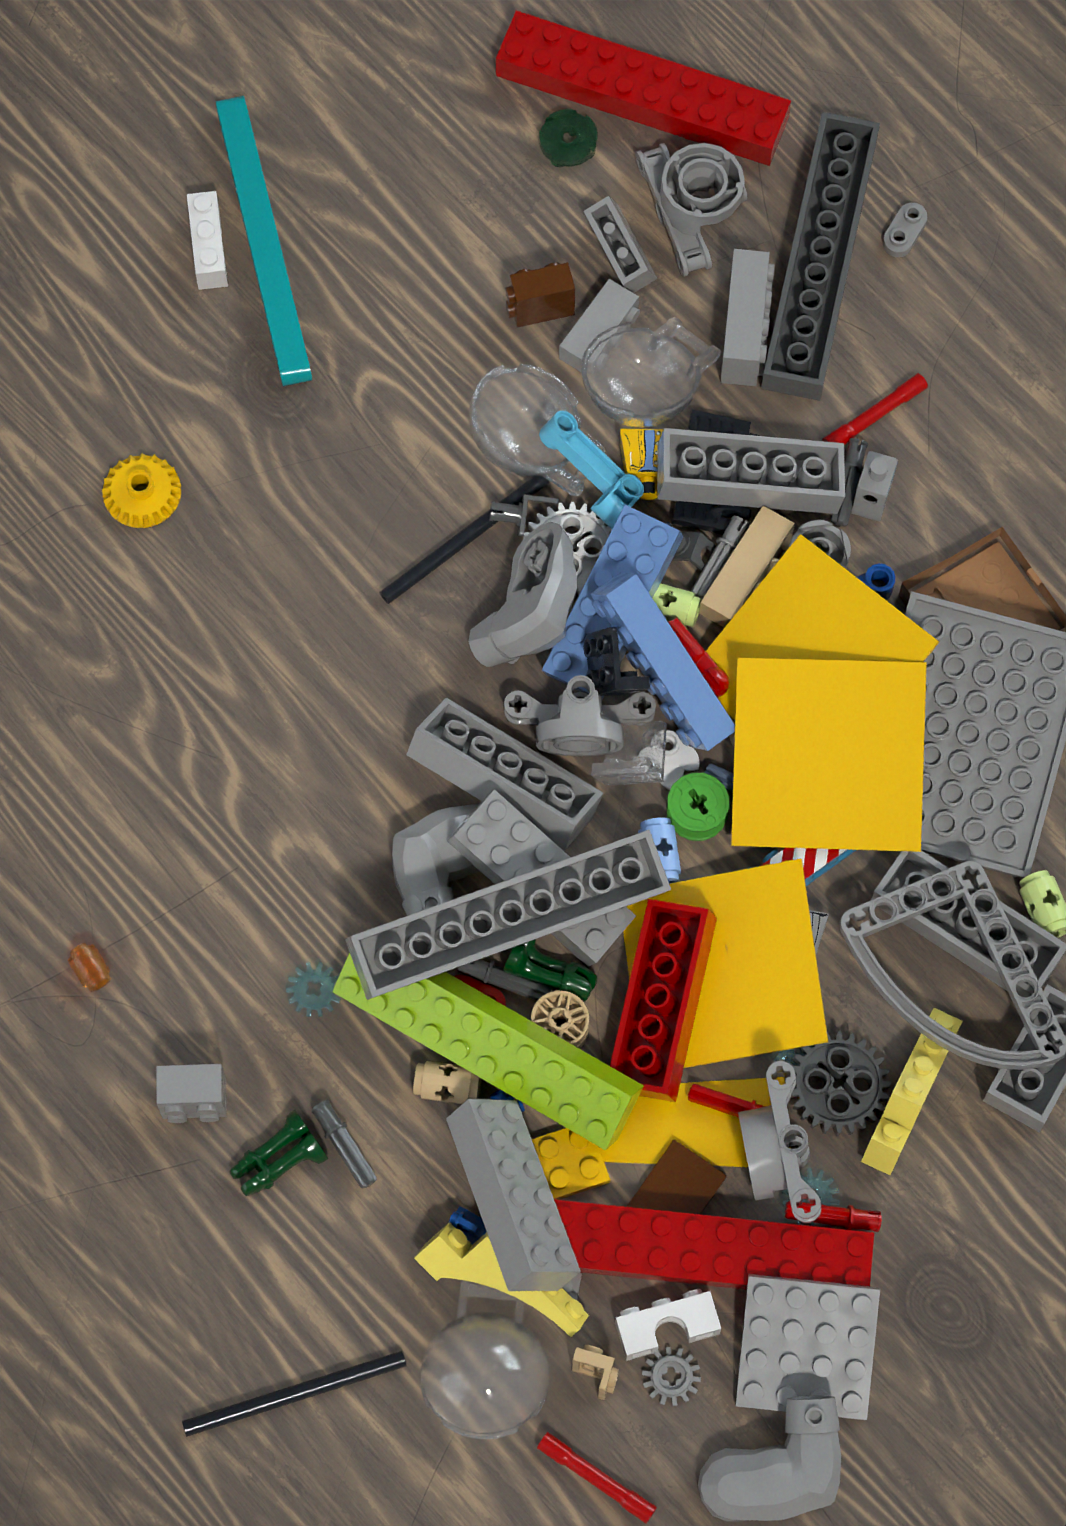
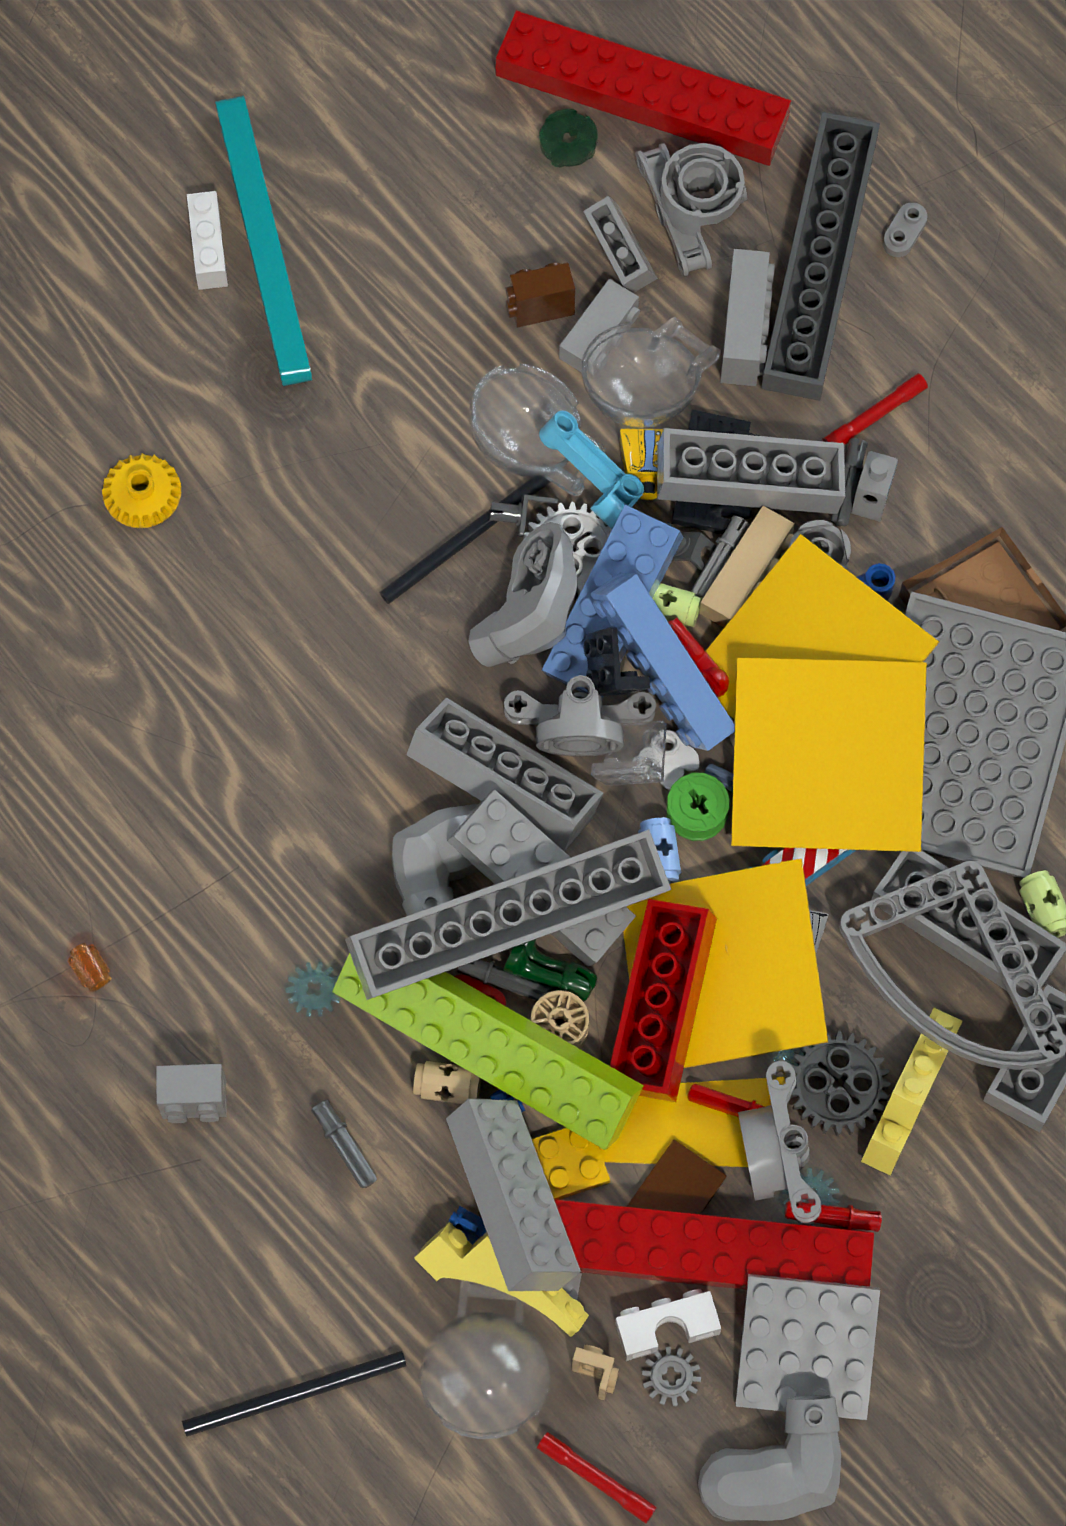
dark green piece [229,1110,329,1196] -> none

